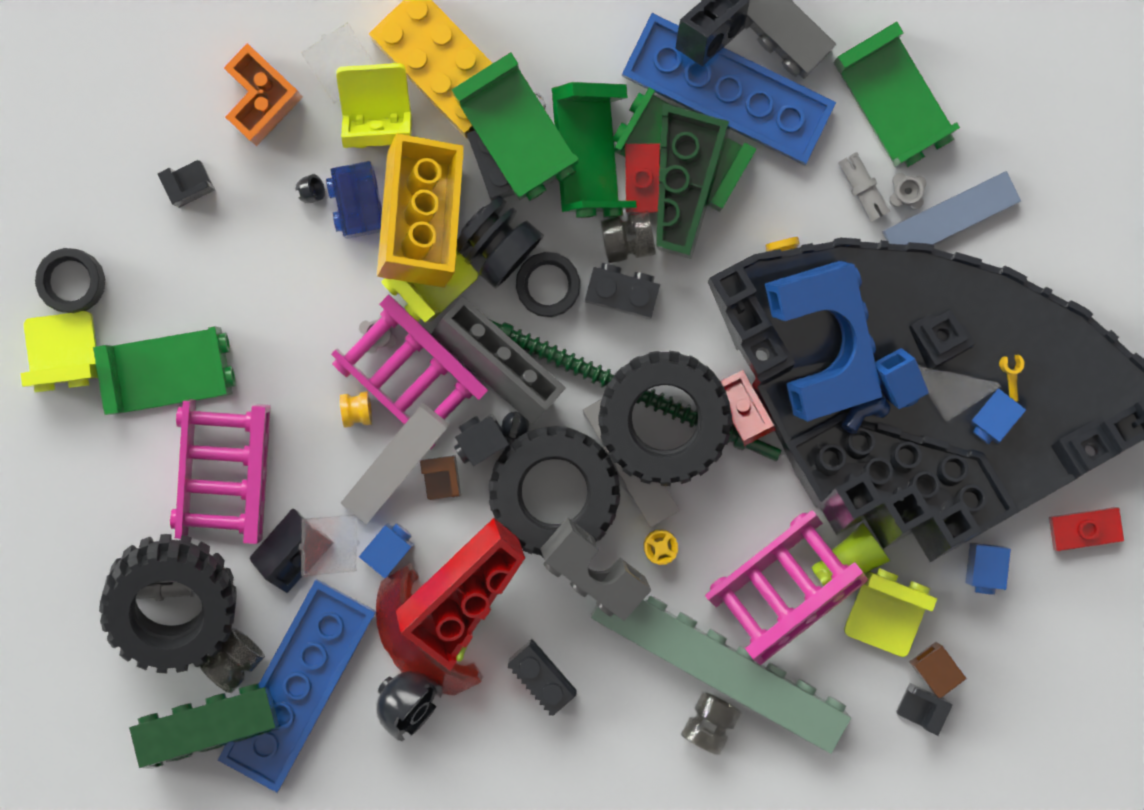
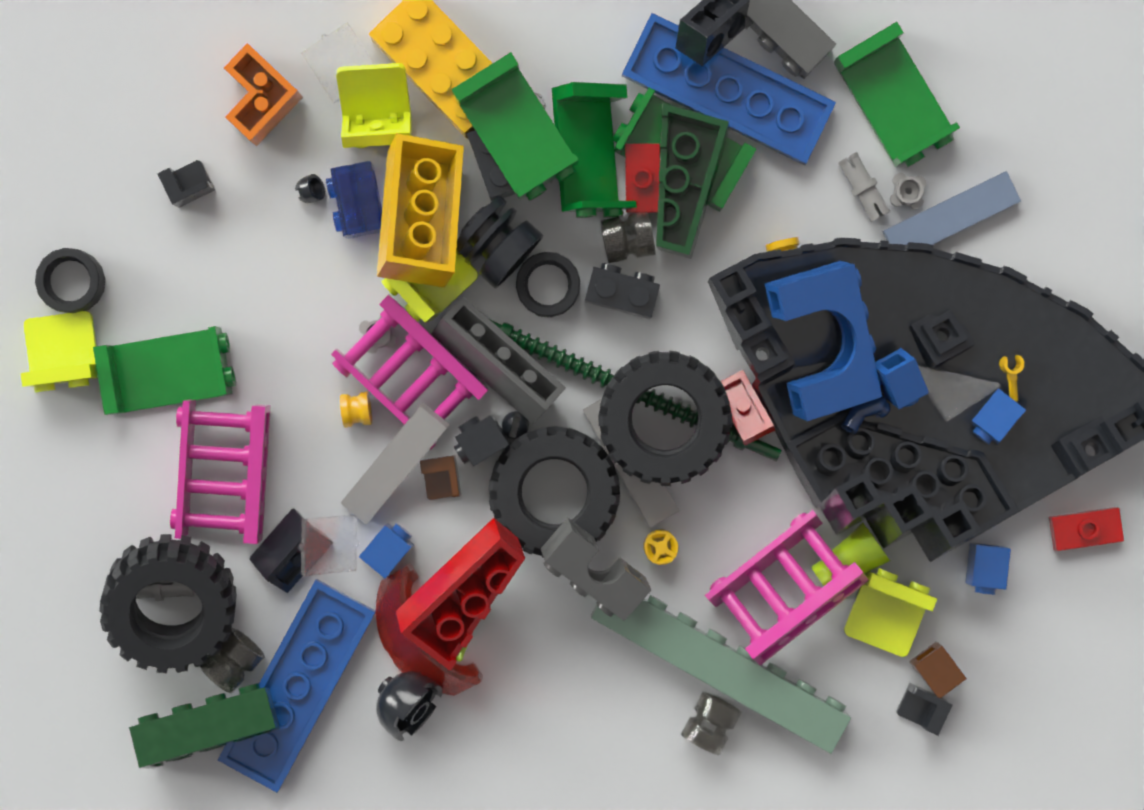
black brick [508,639,577,716] -> none

